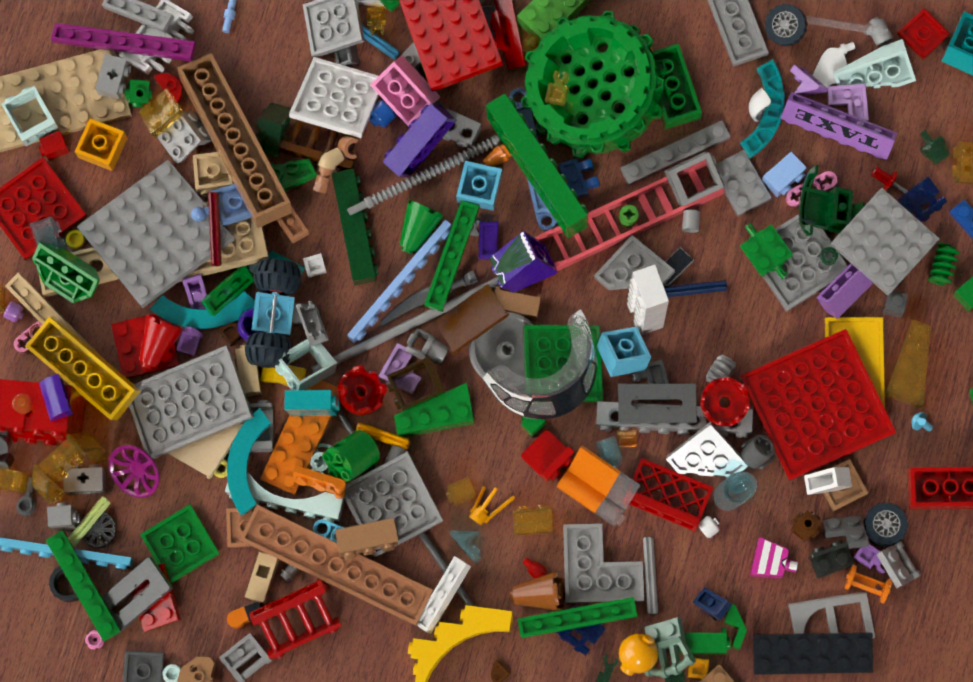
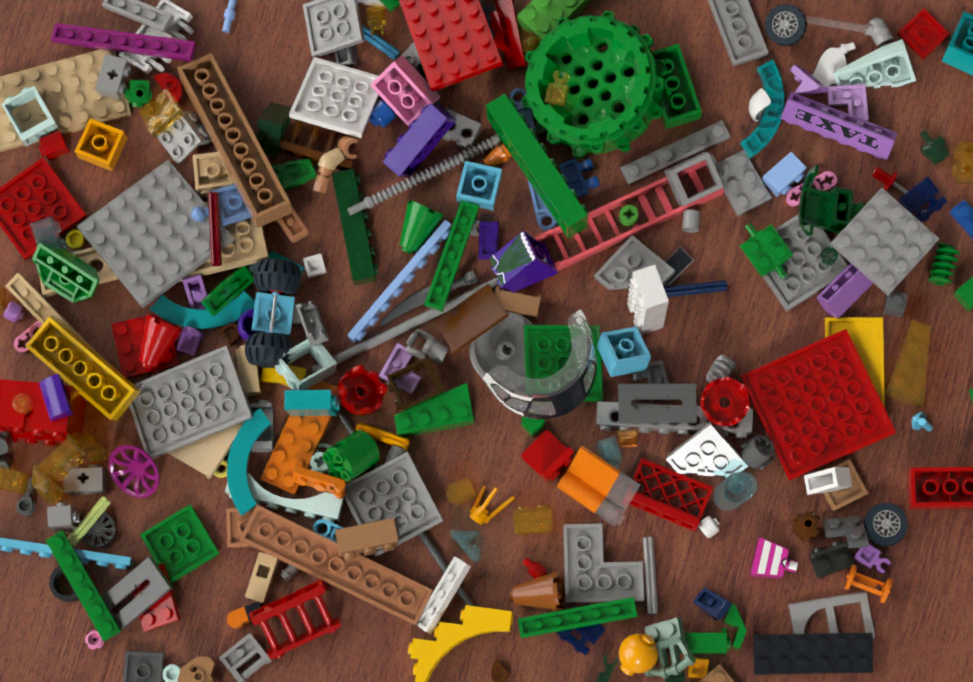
light grey plate [876,541,922,588] -> none

